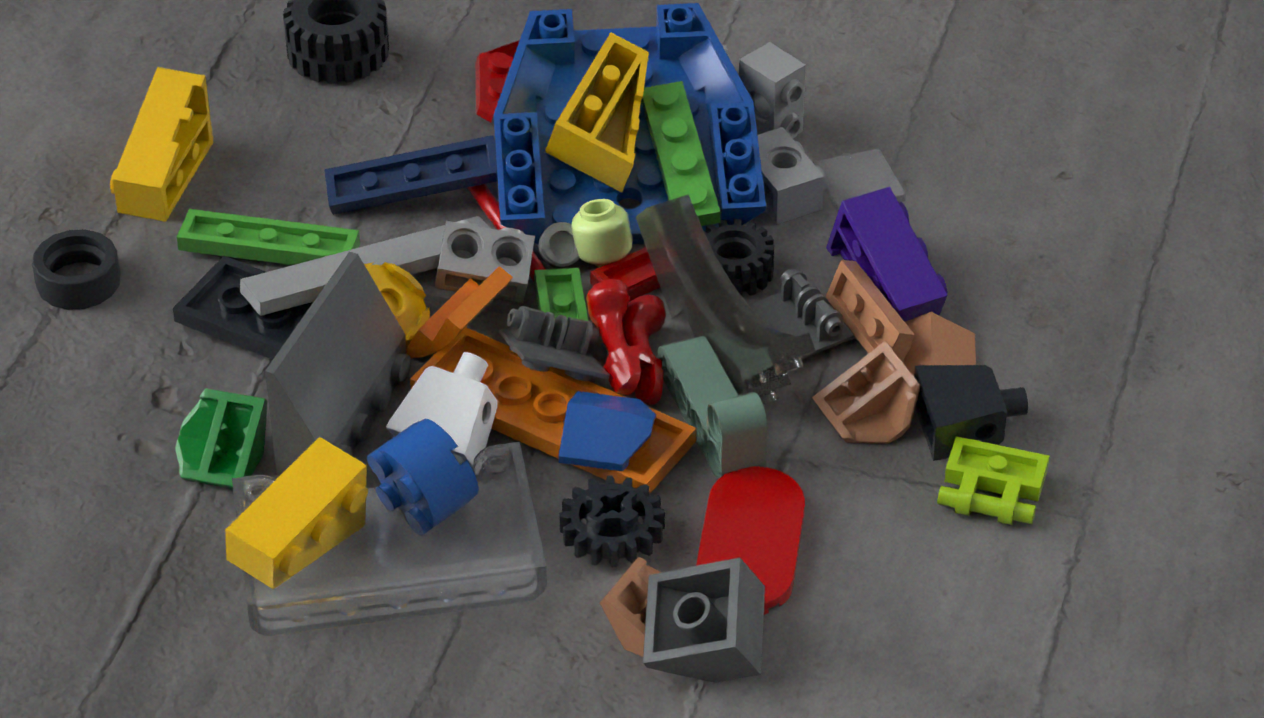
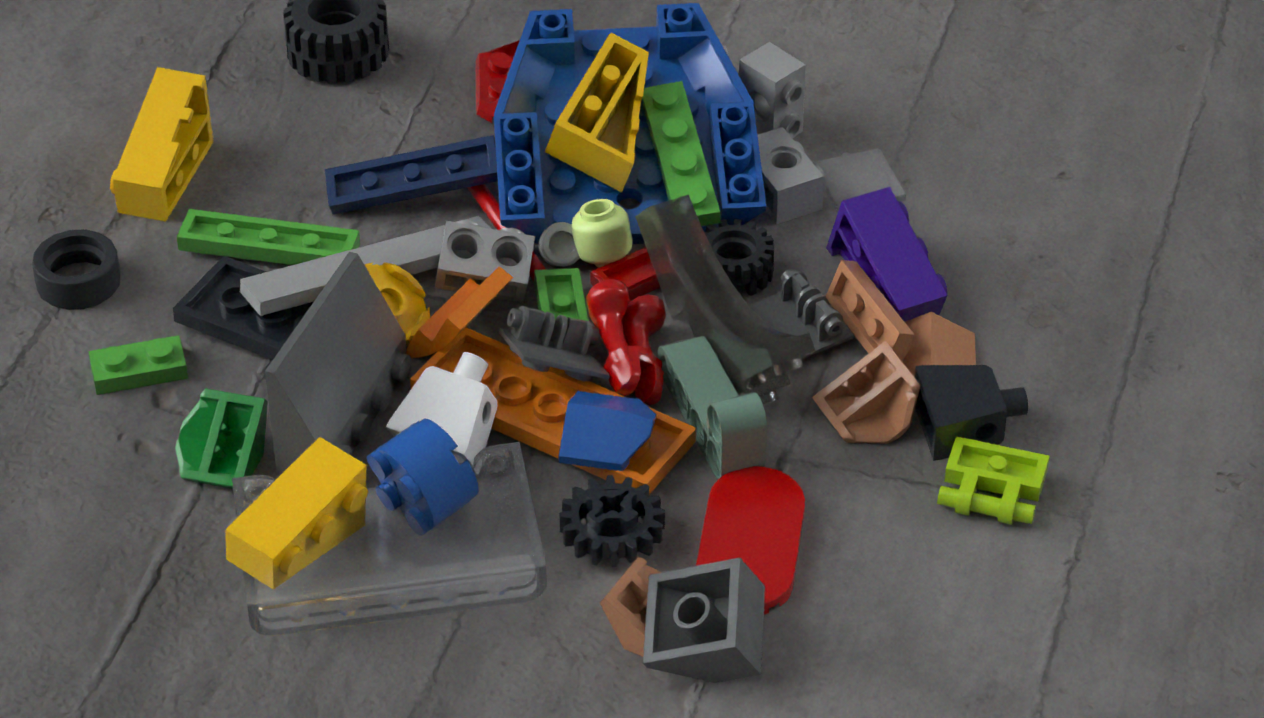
none -> bright green plate [88,335,188,395]

